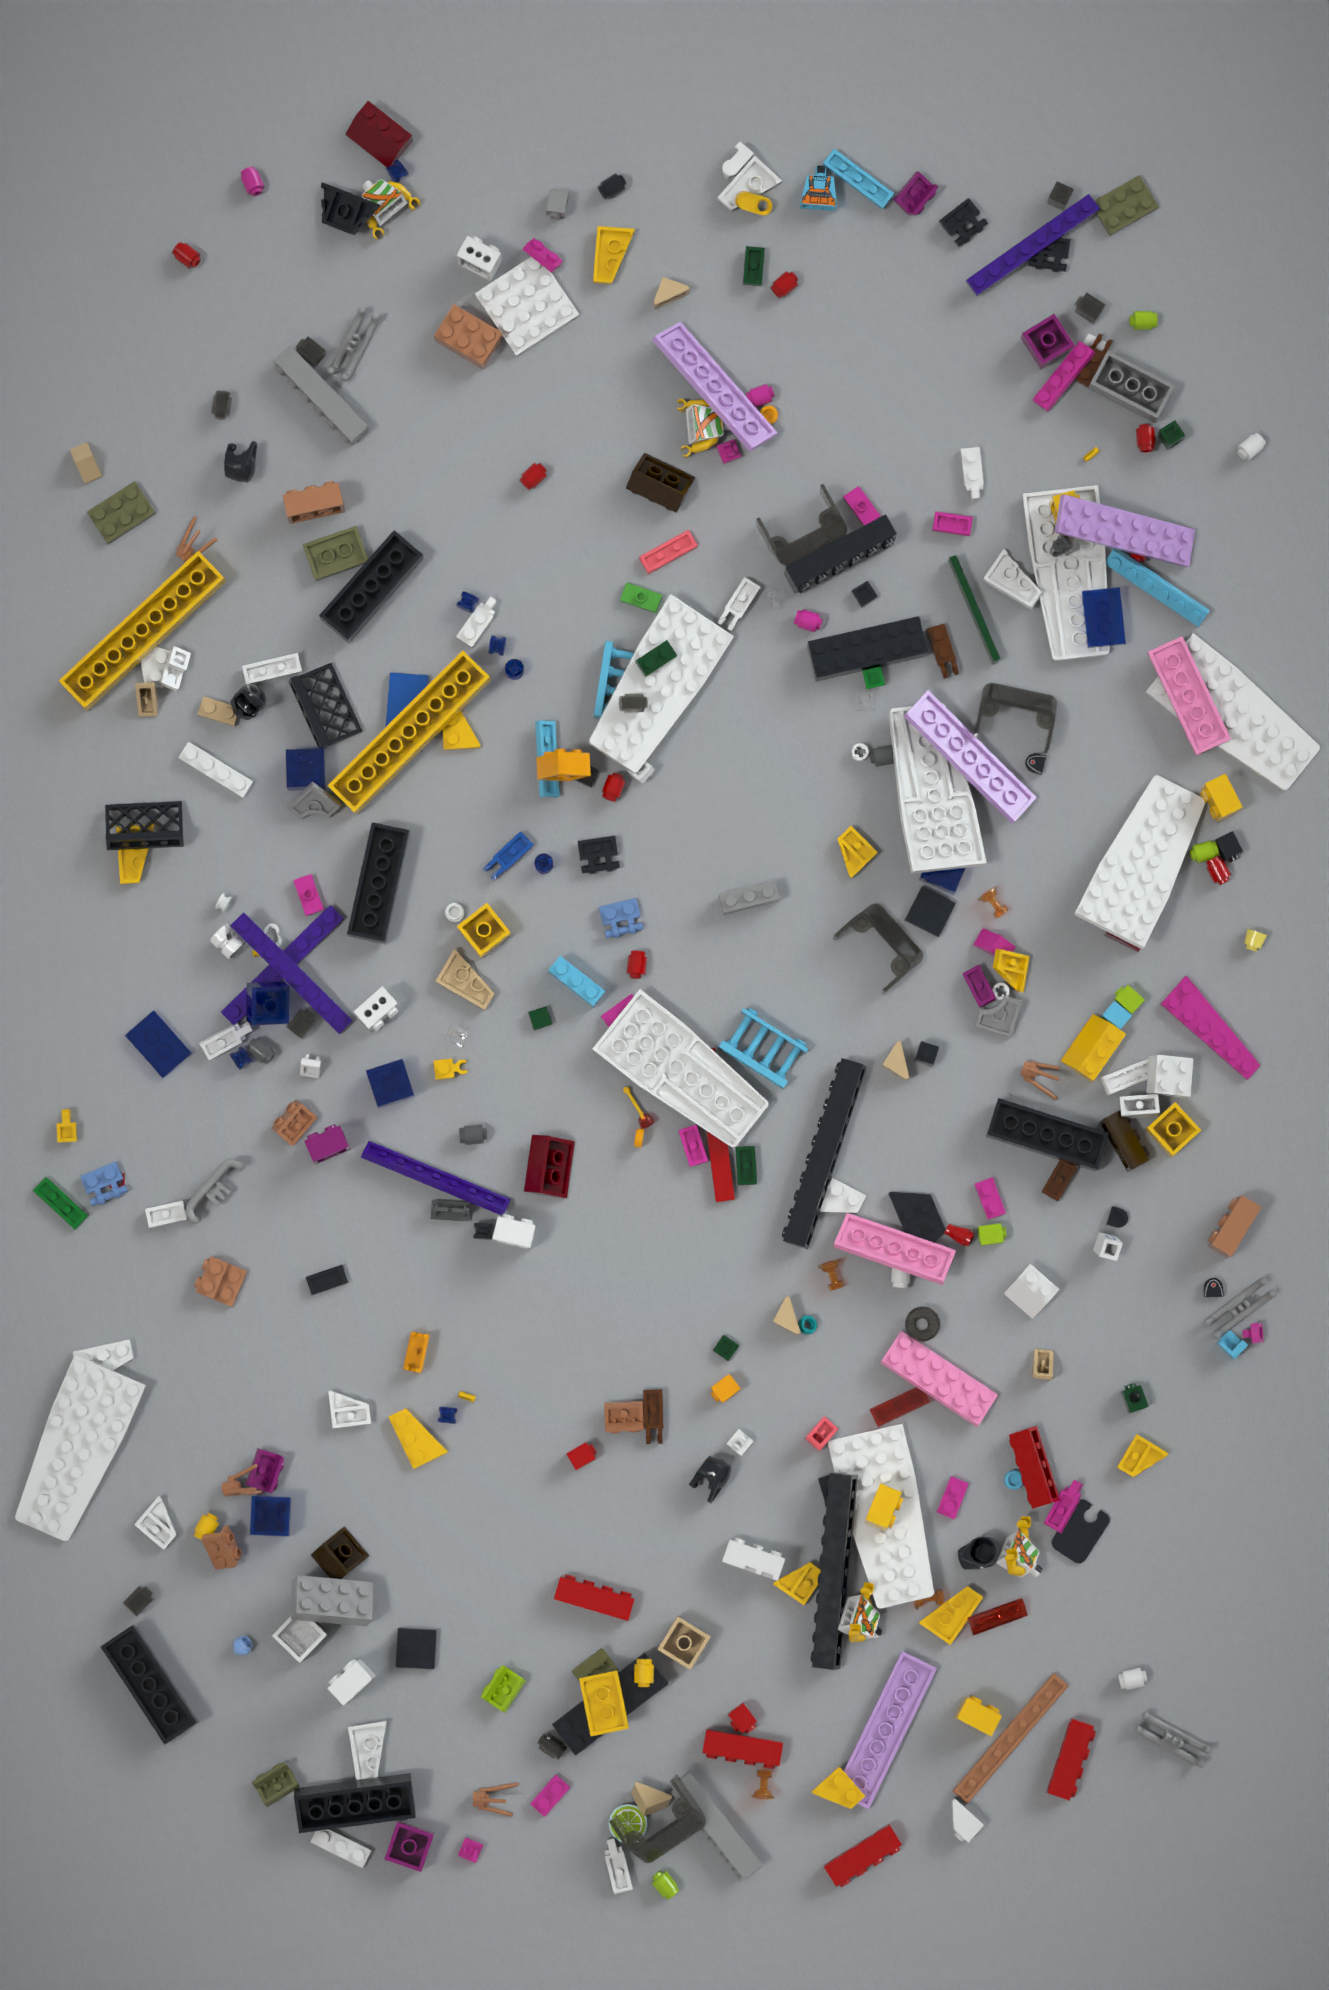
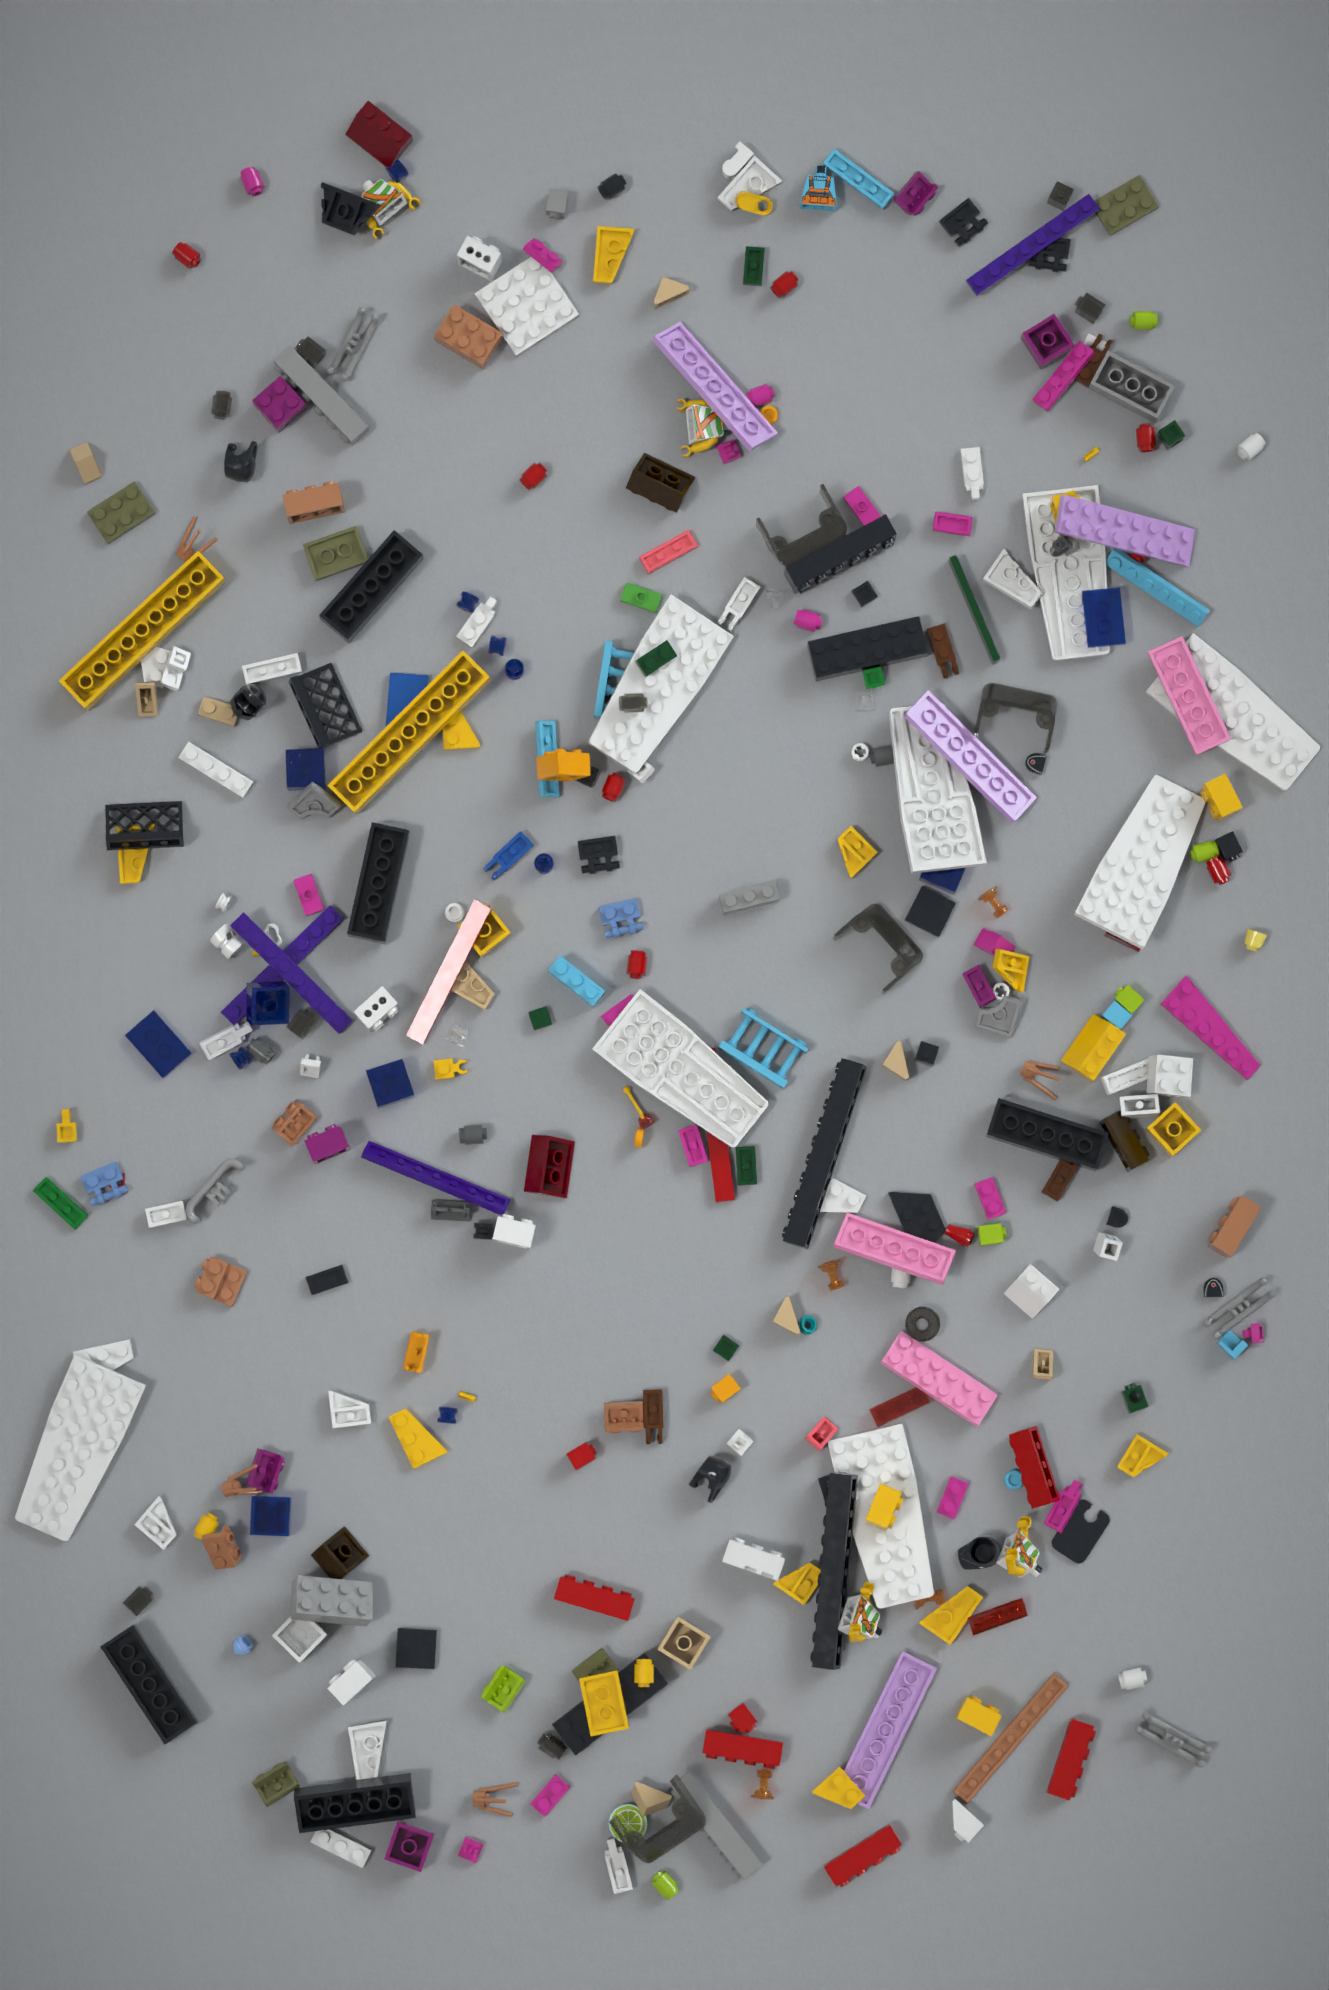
none -> magenta brick [252,376,307,433]
none -> tile [406,899,492,1044]

